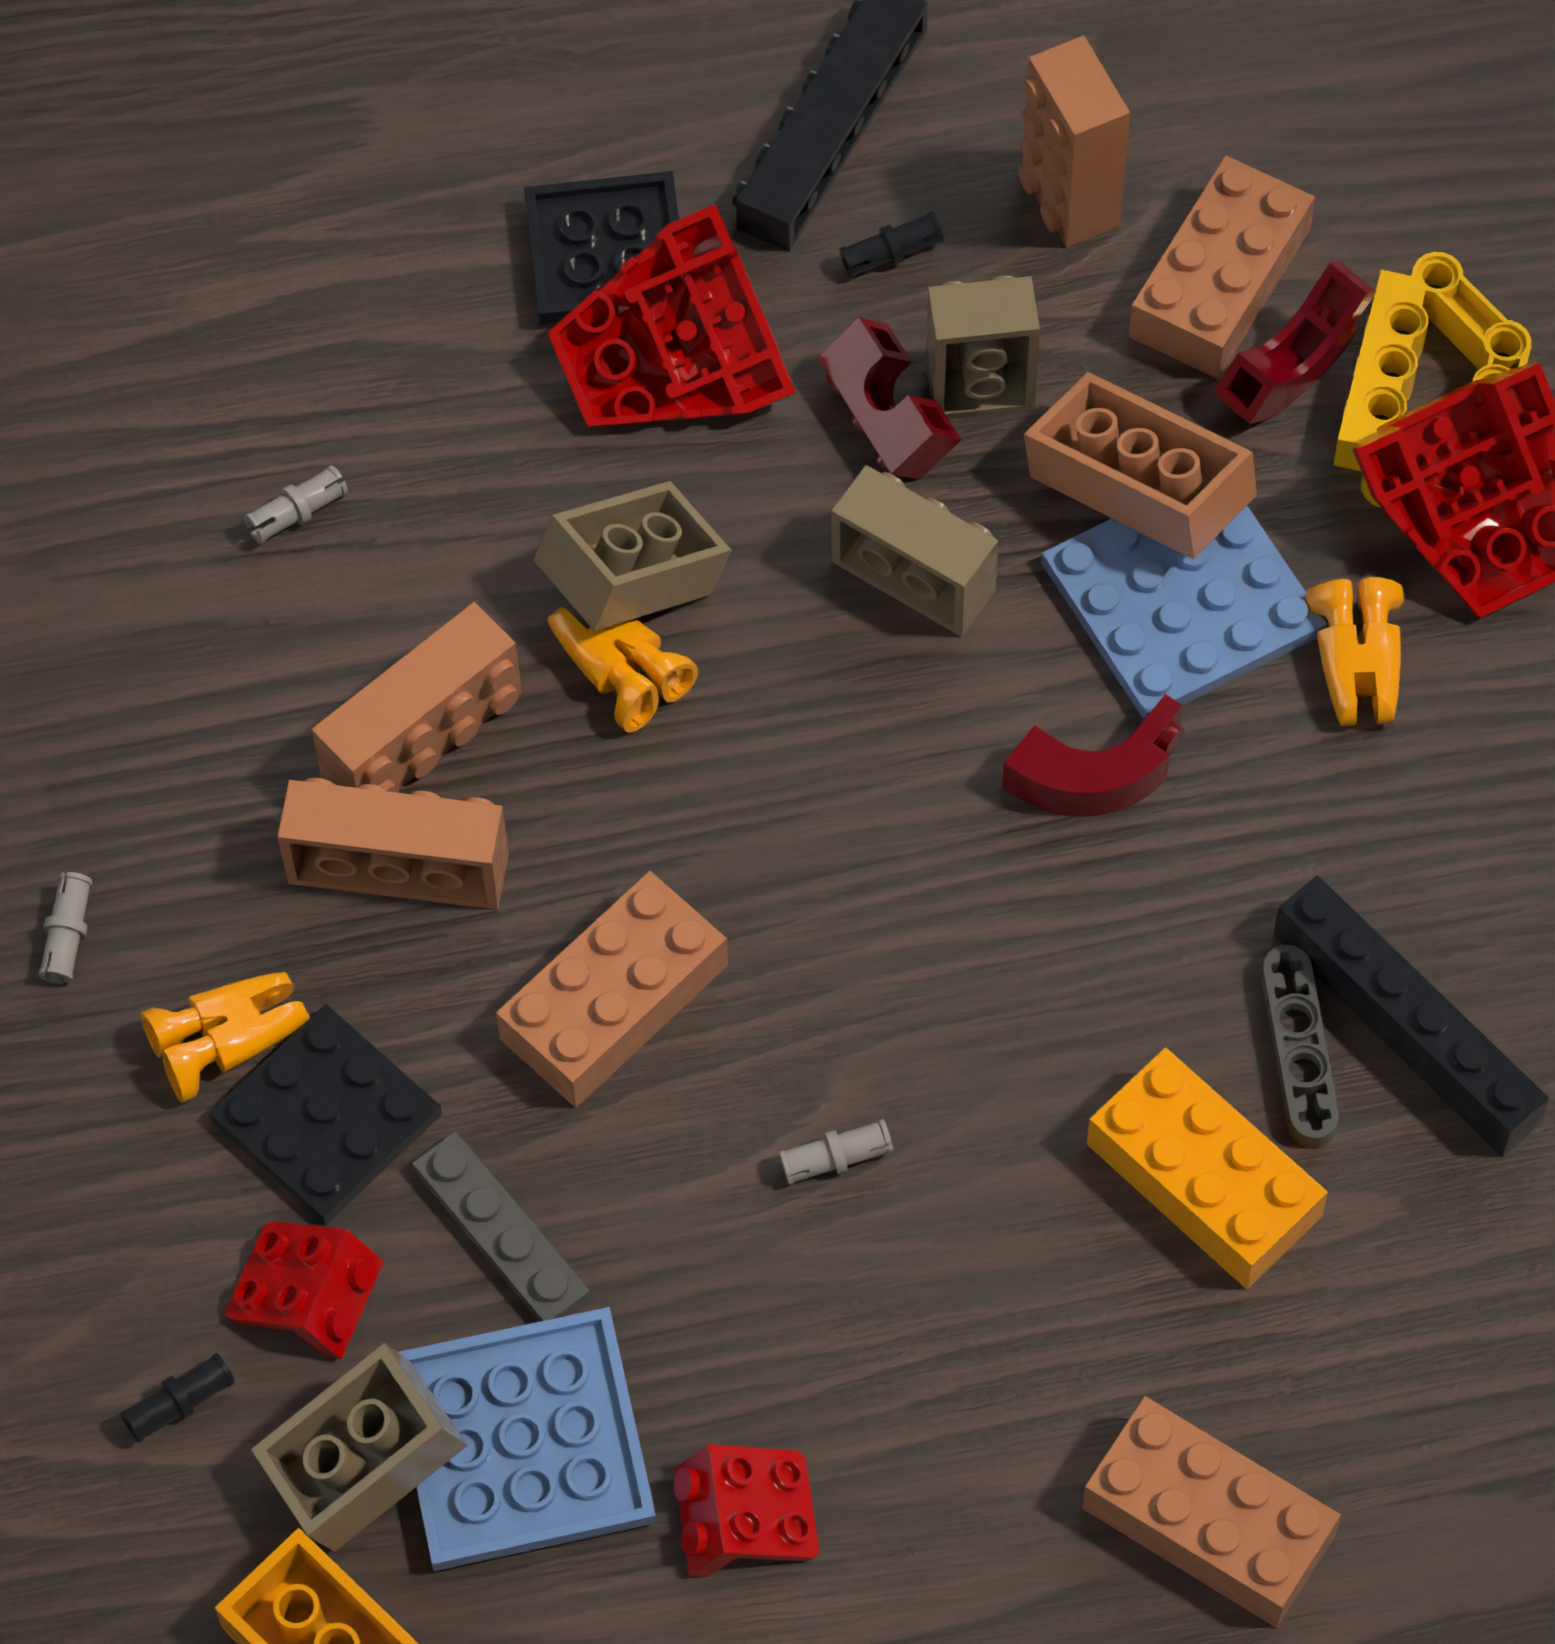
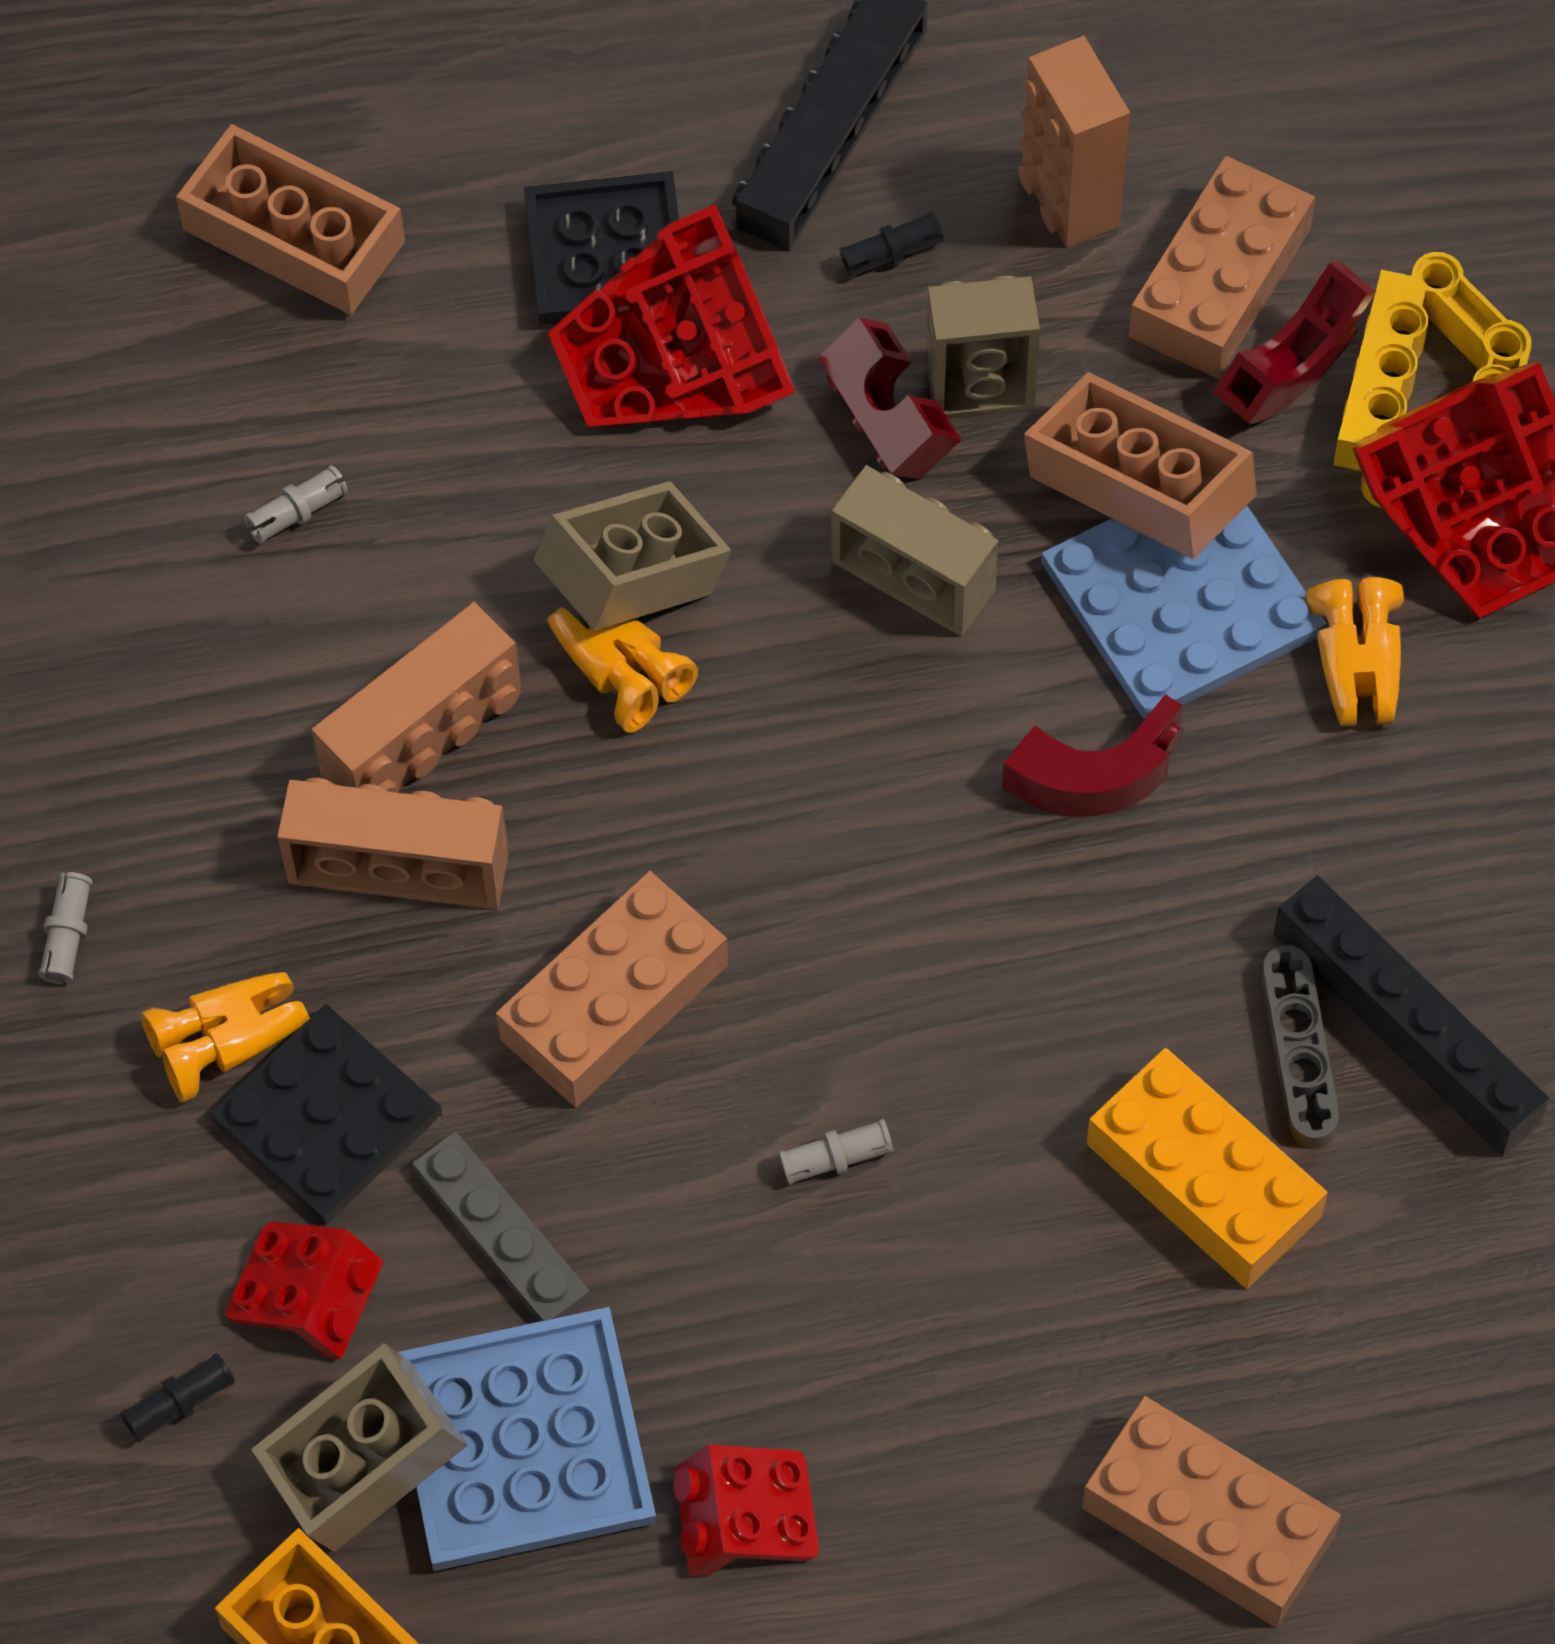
none -> nougat brick [176,124,405,315]

